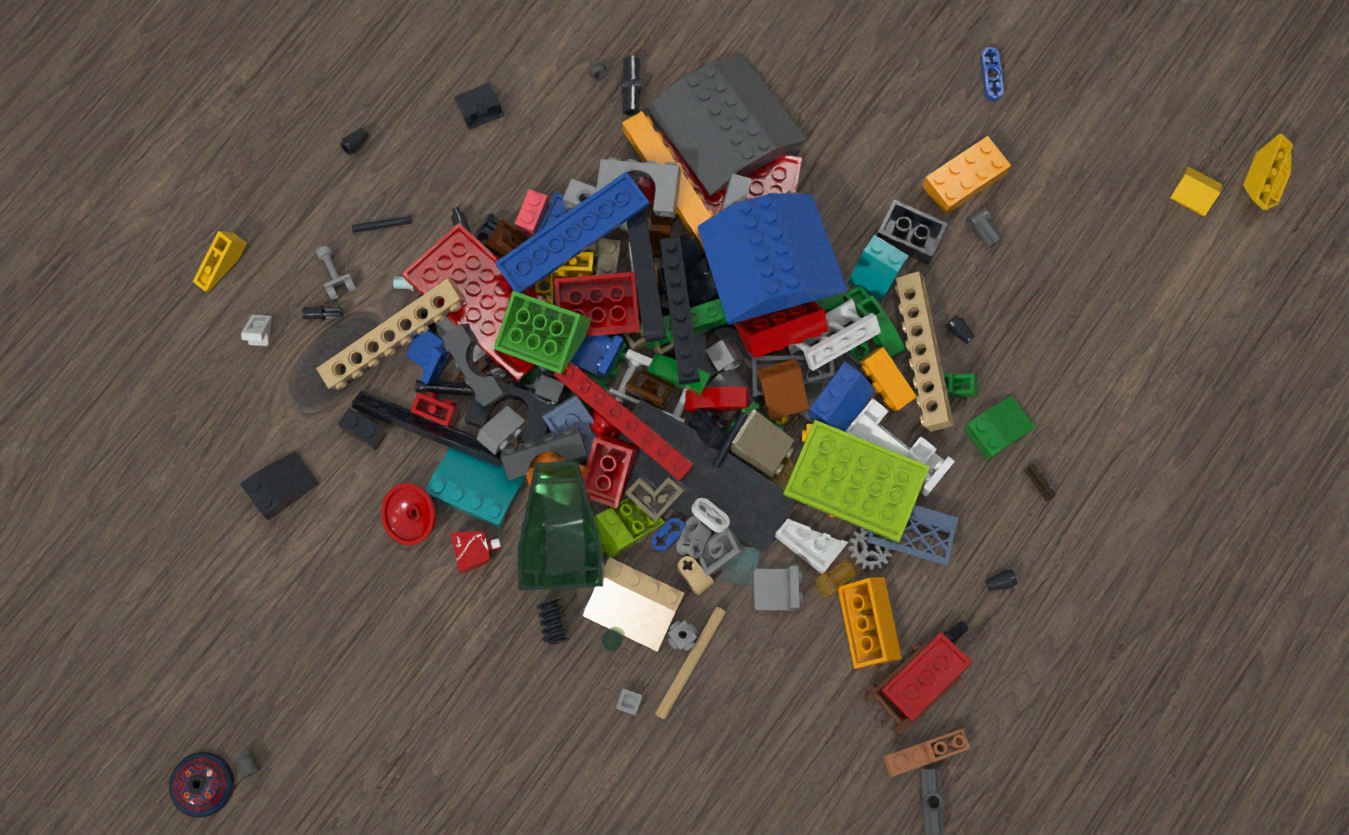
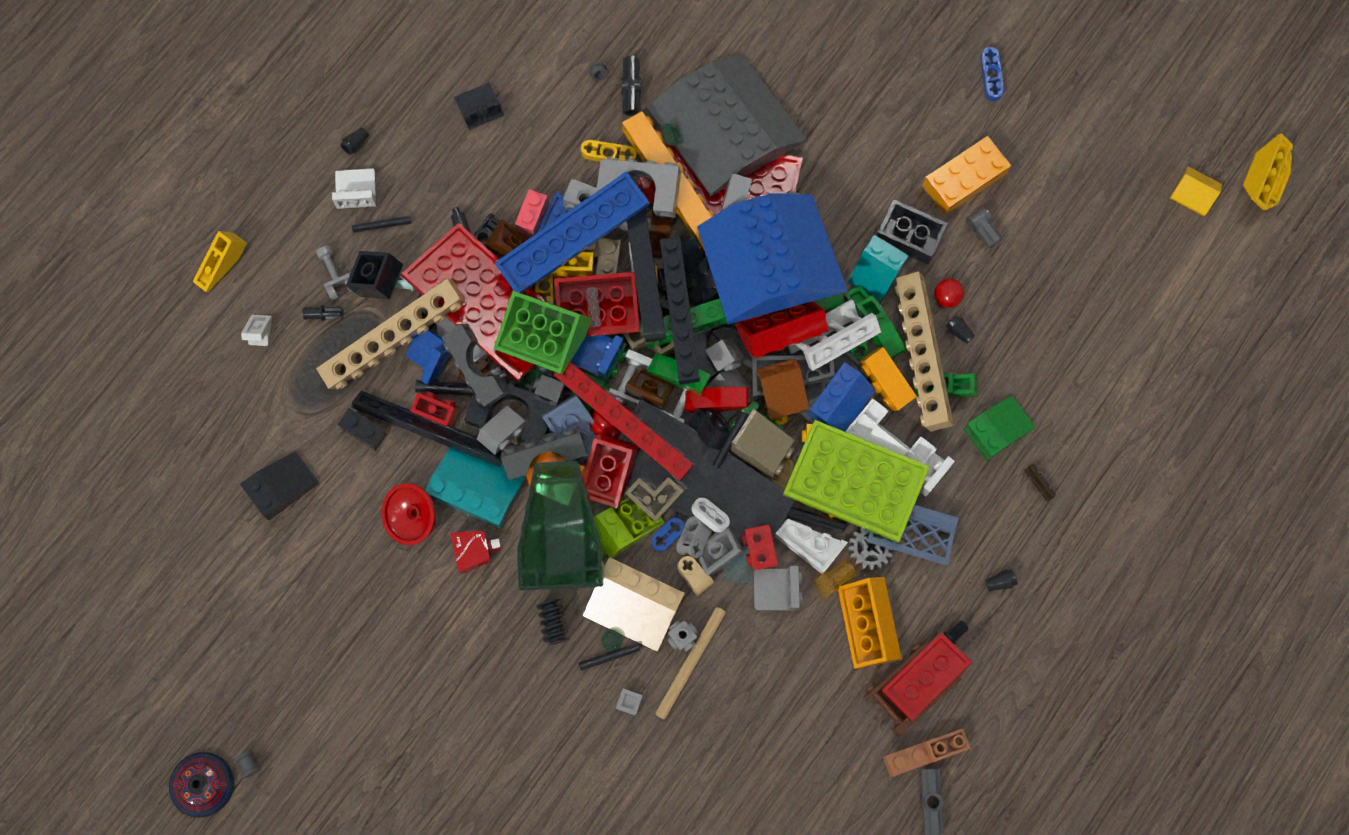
none -> white bracket [332,169,376,209]
none -> black brick [346,251,403,299]
none -> black bar [578,643,640,671]
none -> yellow beam [581,140,636,162]
none -> clear axle [586,287,601,327]
none -> clear green plate [661,123,684,145]
none -> red brick [742,524,778,570]
none -> black axle [787,507,846,533]
none -> red hair [934,278,965,308]

